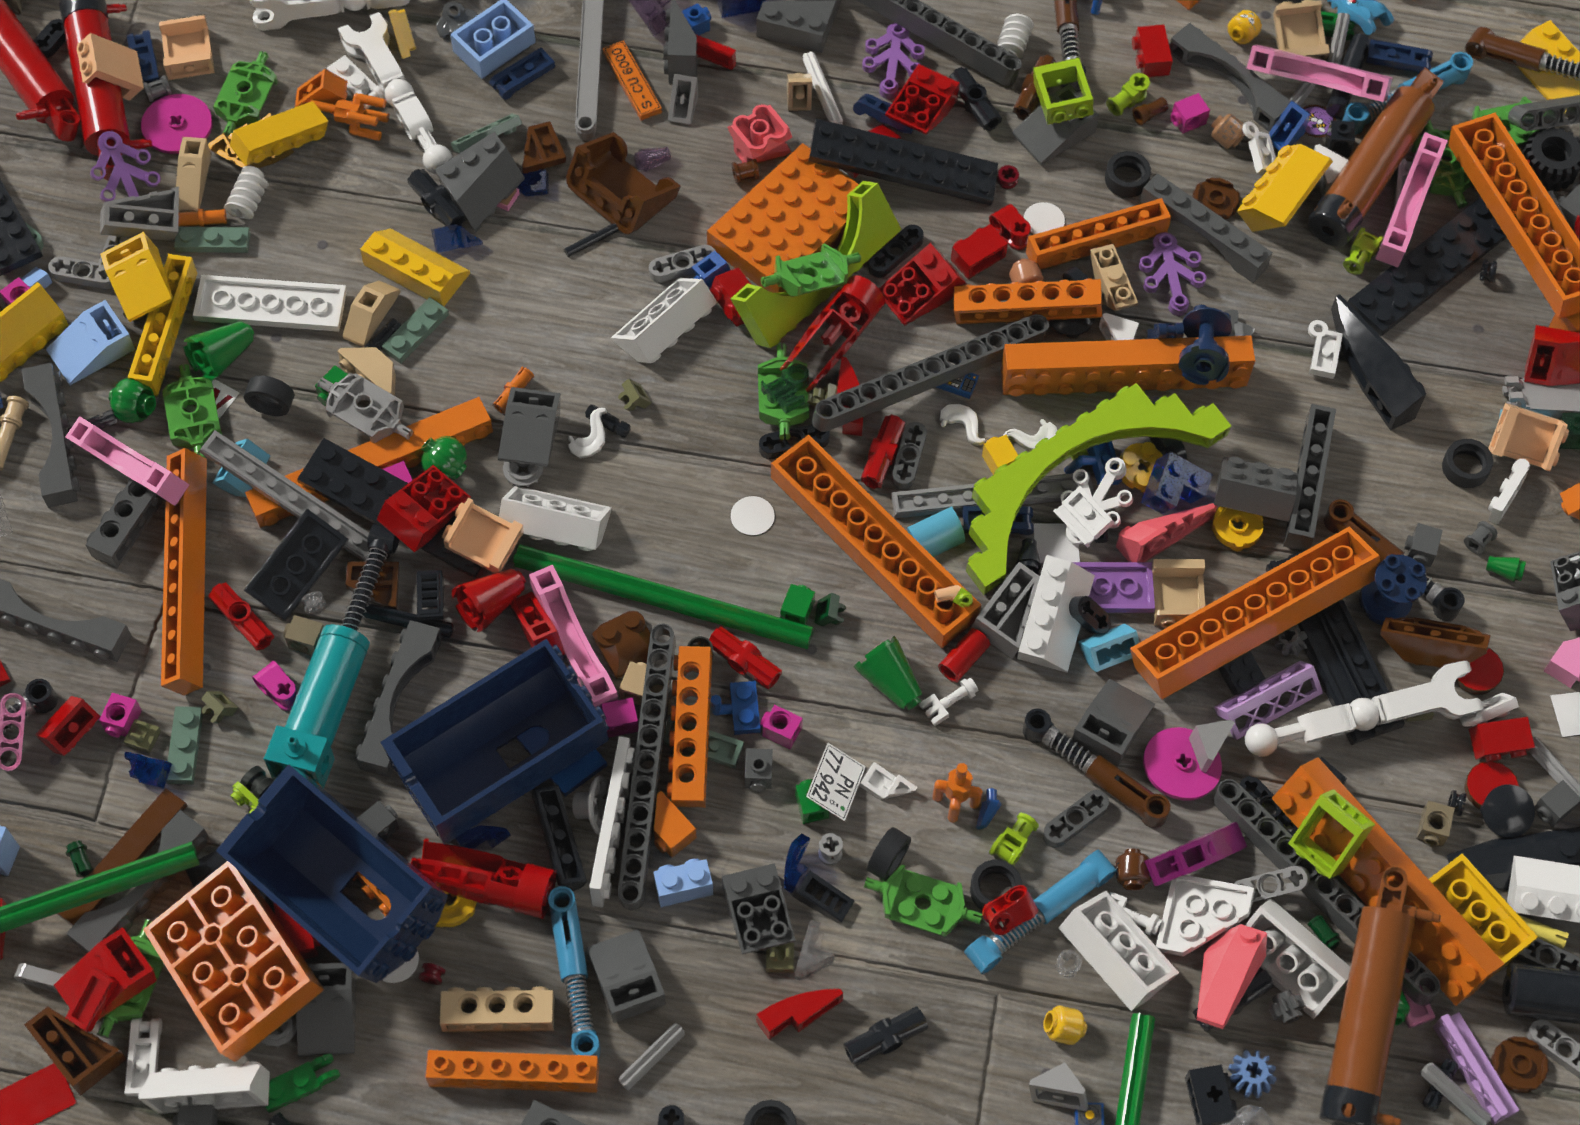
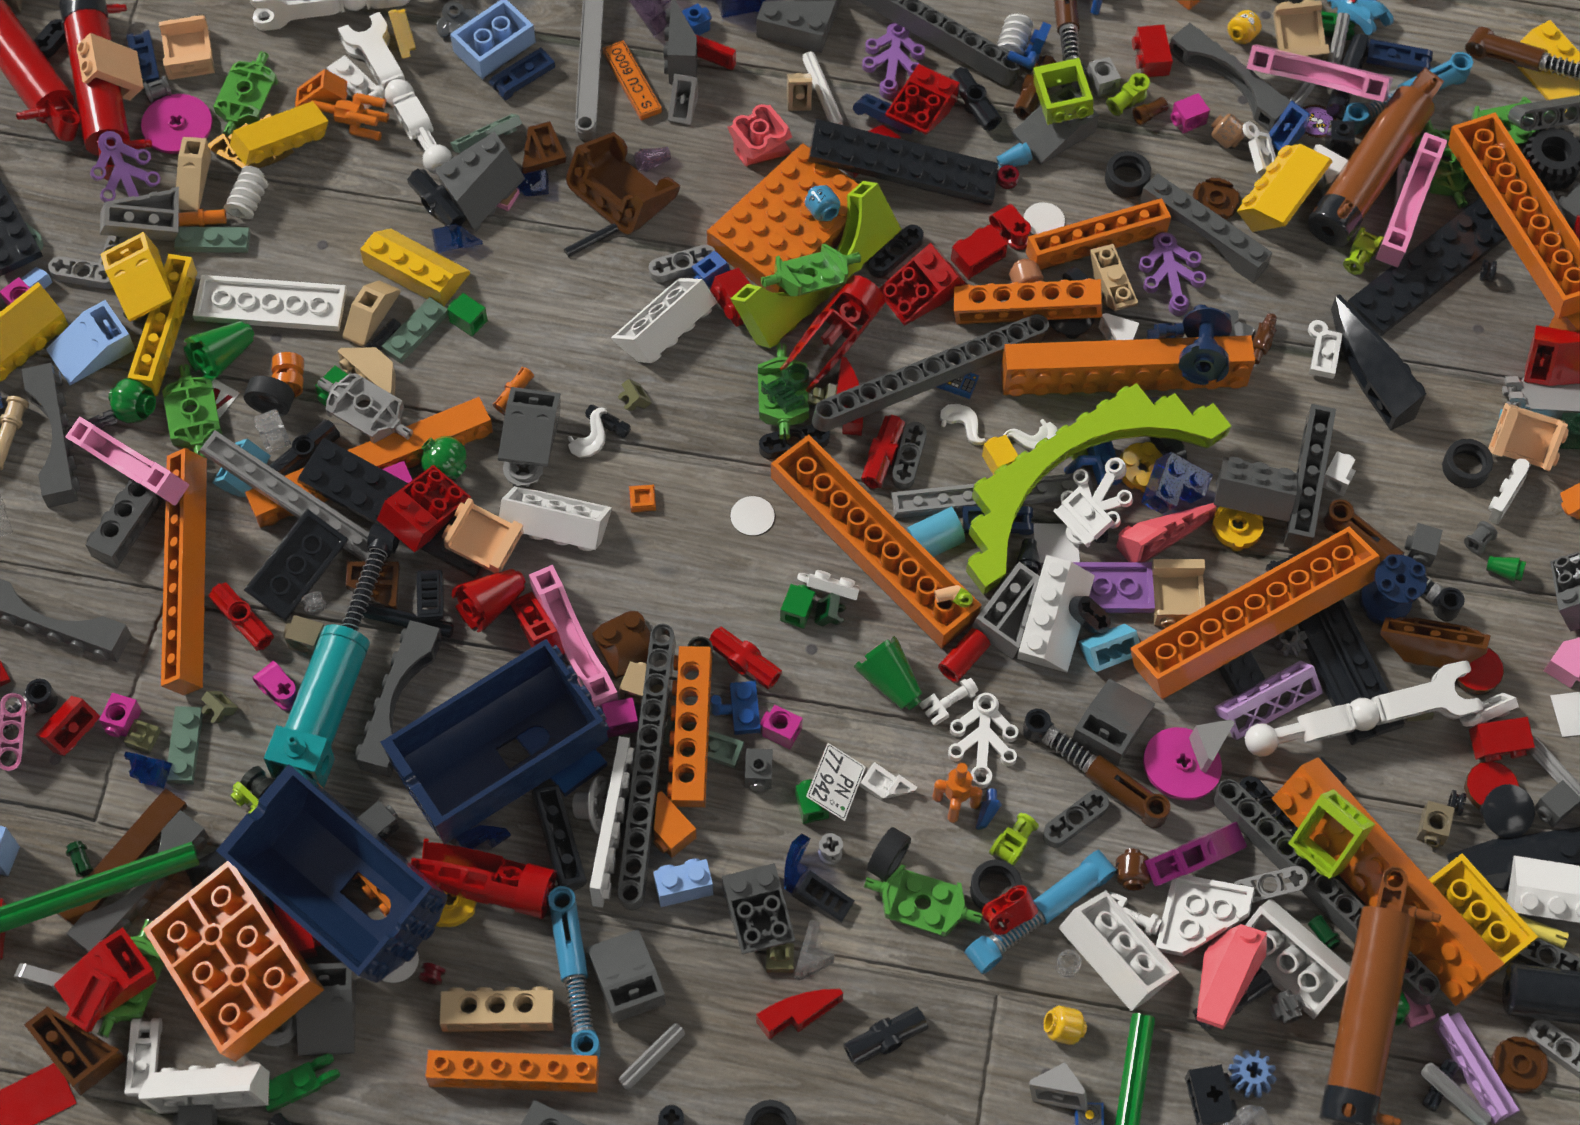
green axle [513,544,814,649] -> none
reddish brown bush [732,159,760,184] -> none
none -> clear slope [254,409,291,453]
none -> black piece [269,419,341,476]
none -> orange wheel [271,352,305,397]
none -> green brick [447,293,488,337]
none -> orange tile [629,485,656,512]
none -> white hinge [797,570,859,600]
none -> dark azure head [805,185,841,221]
none -> white plant [948,693,1018,789]
none -> dark azure cone [996,142,1033,168]
none -> blue plate [1007,22,1052,71]
none -> light grey brick [1086,57,1121,98]
none -> reddish brown piece [1252,313,1277,364]
none -> white brick [1323,451,1356,496]

